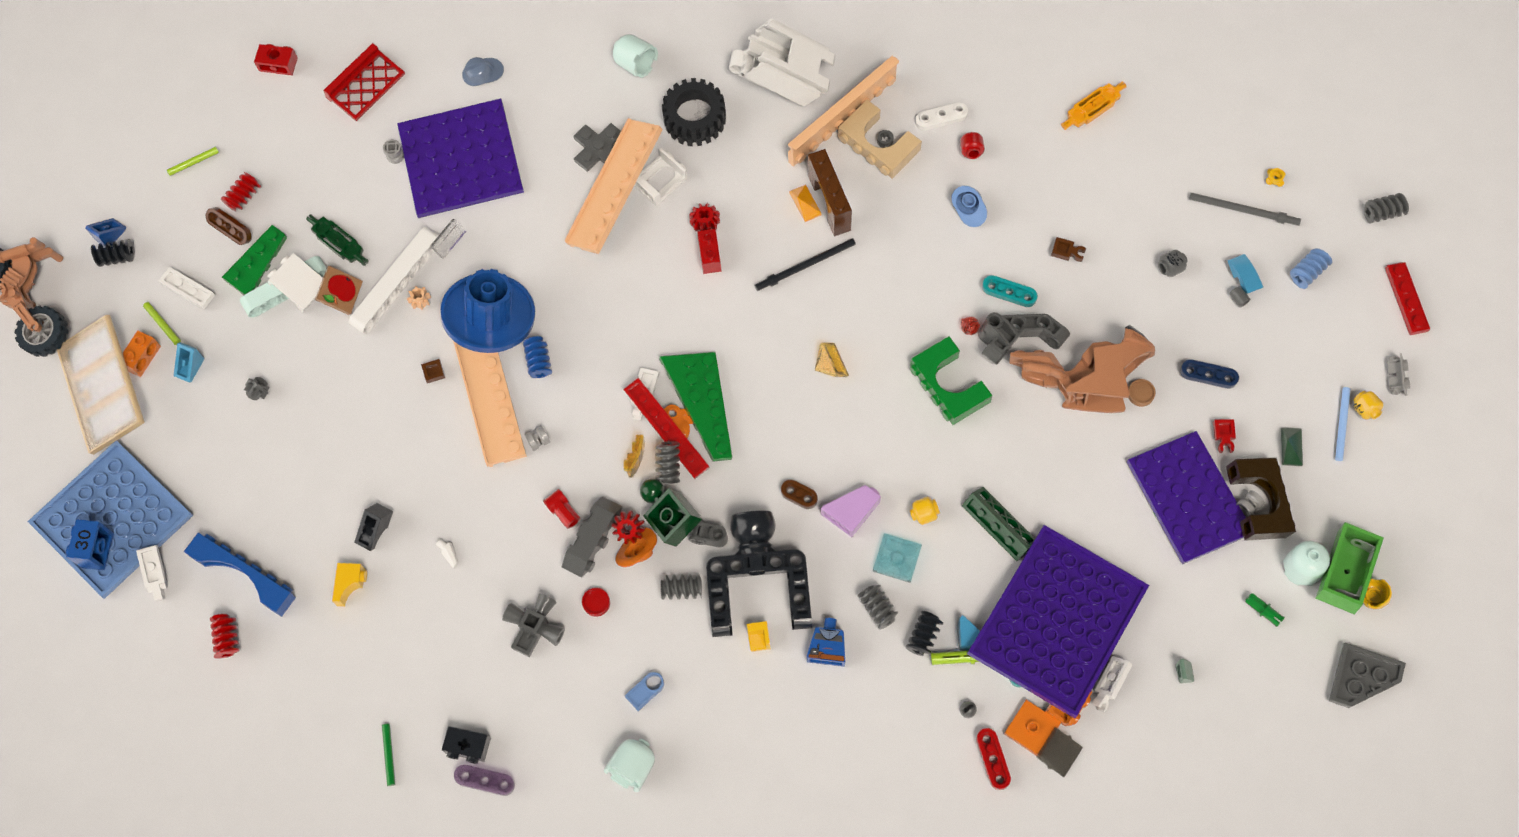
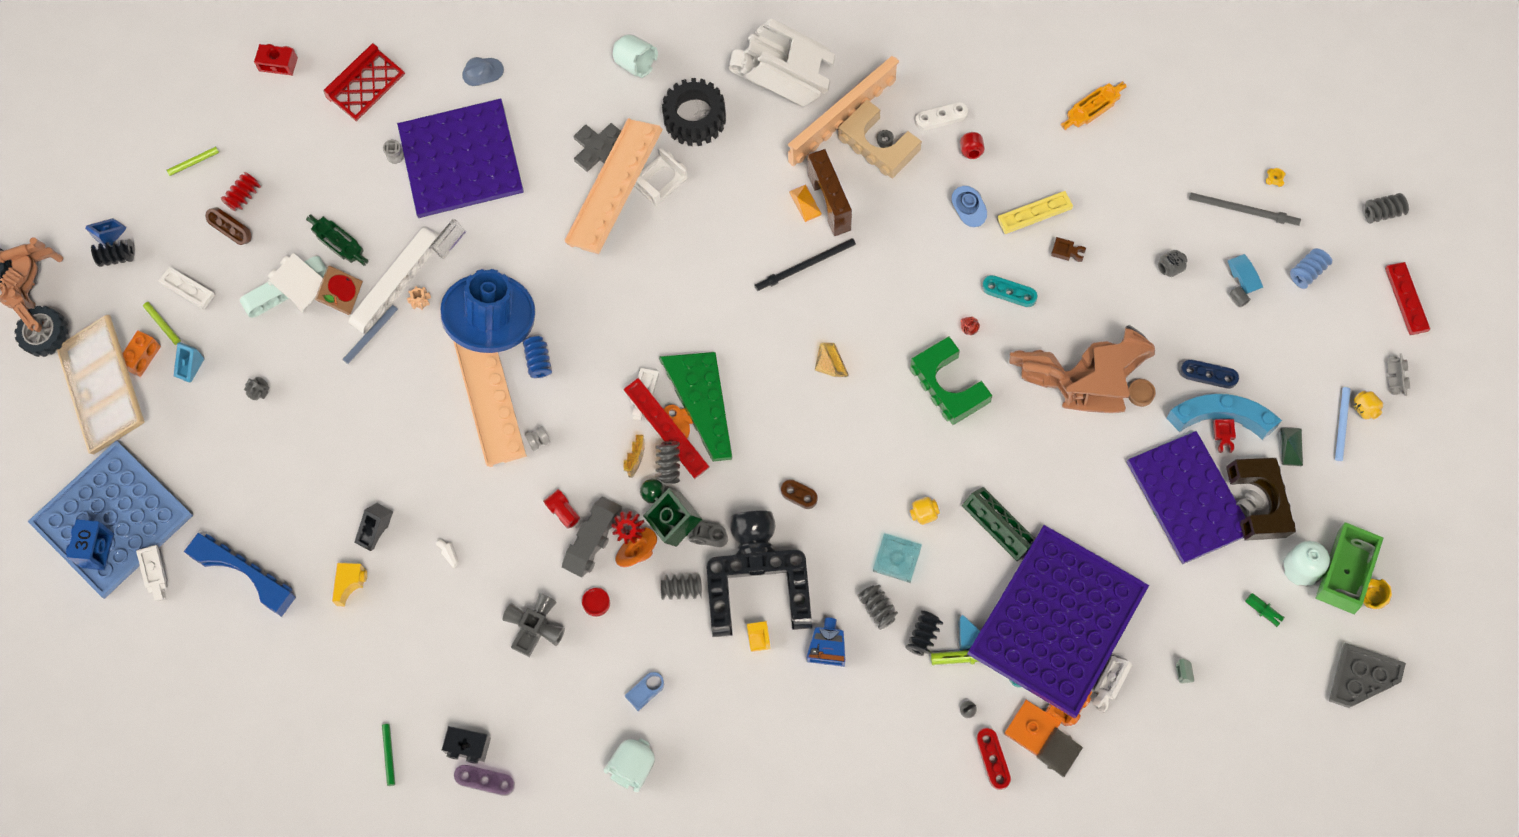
red piece [210,614,240,659] -> none
green wing [222,225,287,295] -> none
reddish brown plate [421,359,445,384] -> none
red gear [689,202,720,232] -> none
red brick [697,229,722,274] -> none
lavender slope [821,485,881,538] -> none
dark grey connector [978,312,1070,365] -> none
none -> sand blue bar [342,305,398,364]
none -> light yellow plate [997,191,1073,234]
none -> dark azure brick [1166,394,1282,440]

